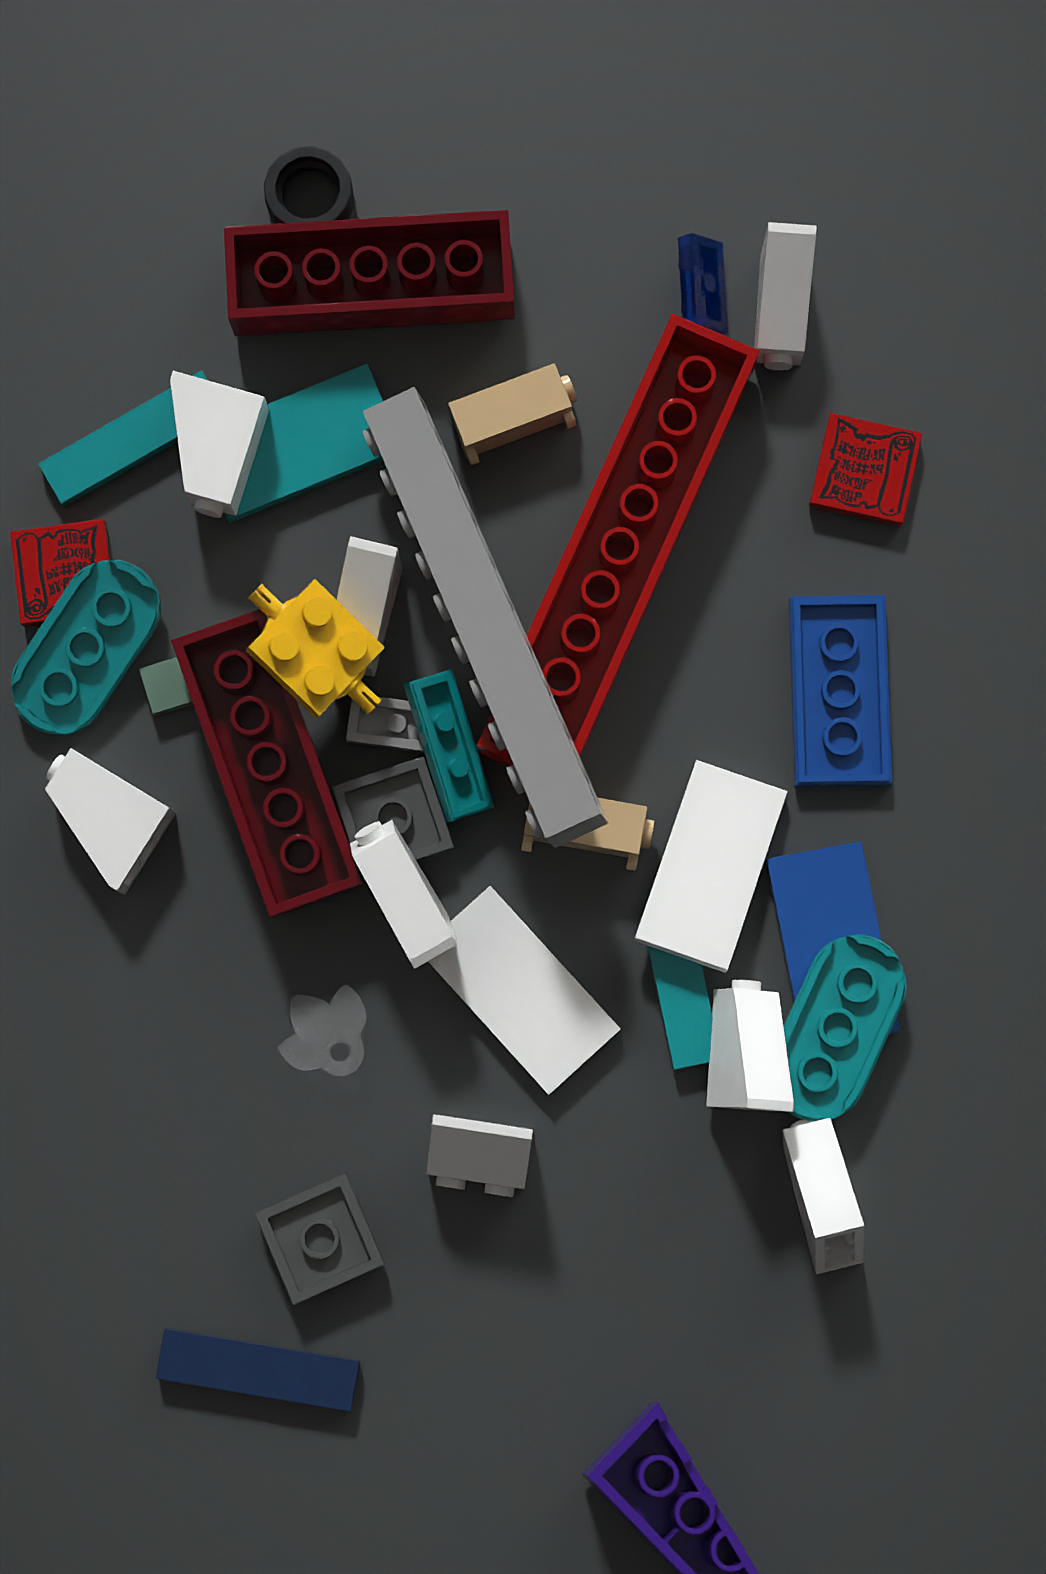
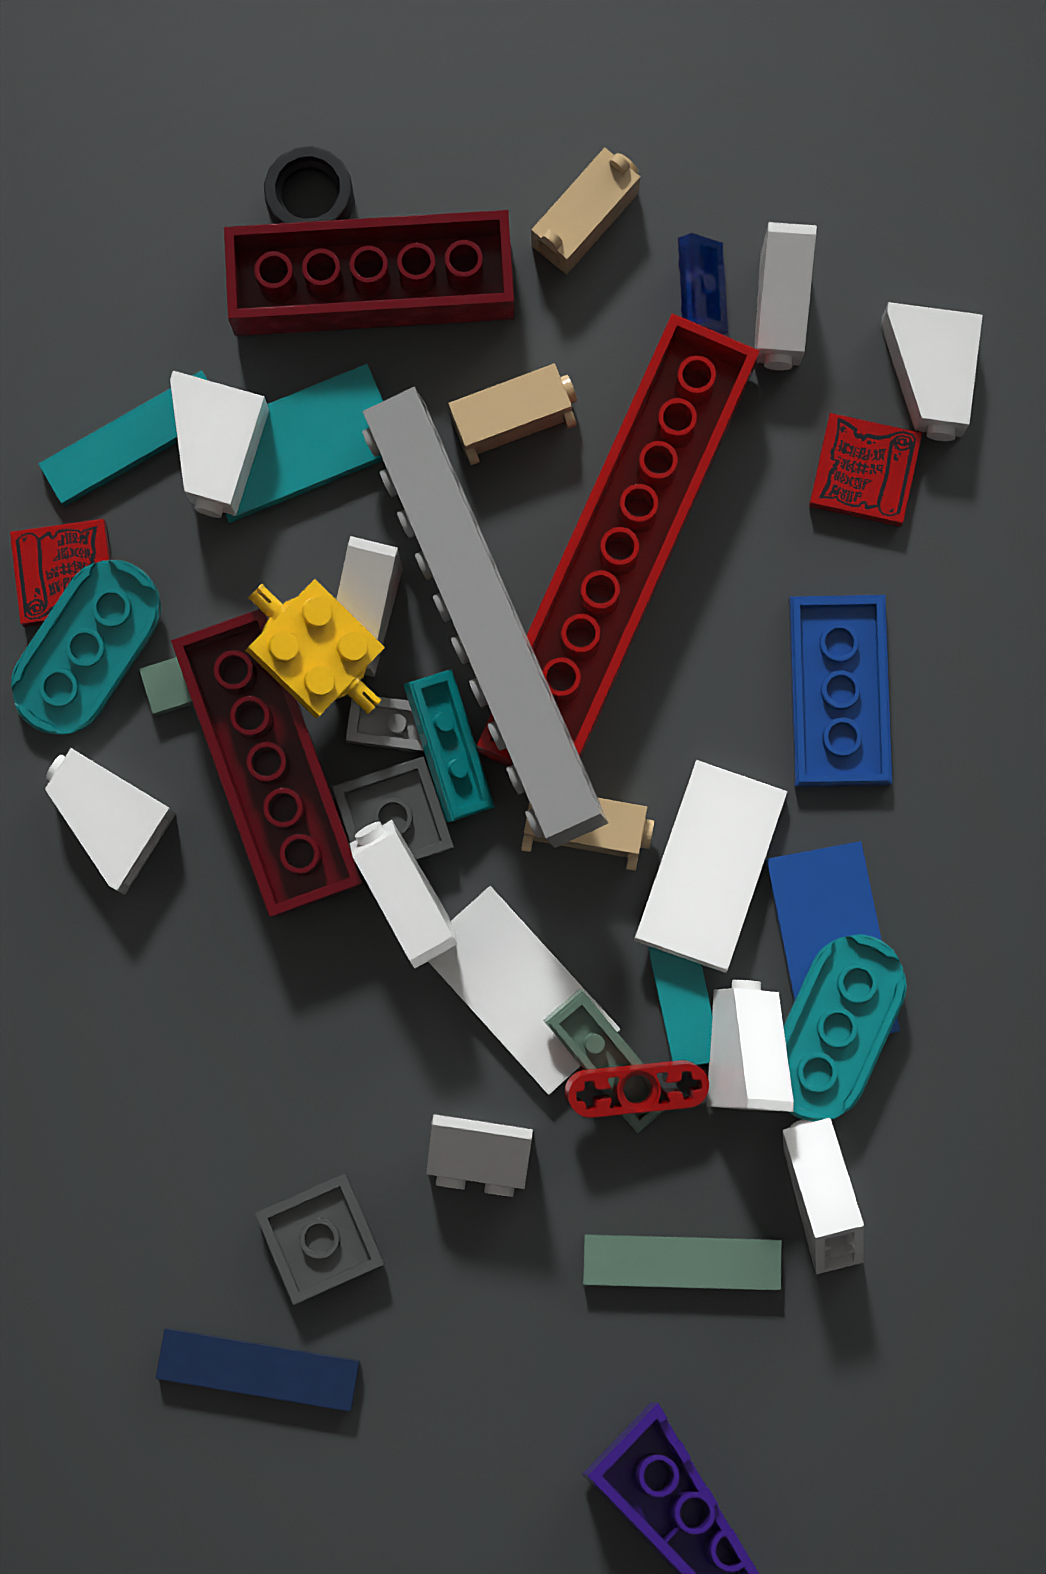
clear plate [278,985,367,1077] -> none
none -> tan brick [531,147,640,275]
none -> sand green tile [543,989,665,1133]
none -> red beam [565,1060,709,1118]
none -> sand green tile [583,1234,782,1290]
none -> white slope [881,302,983,441]

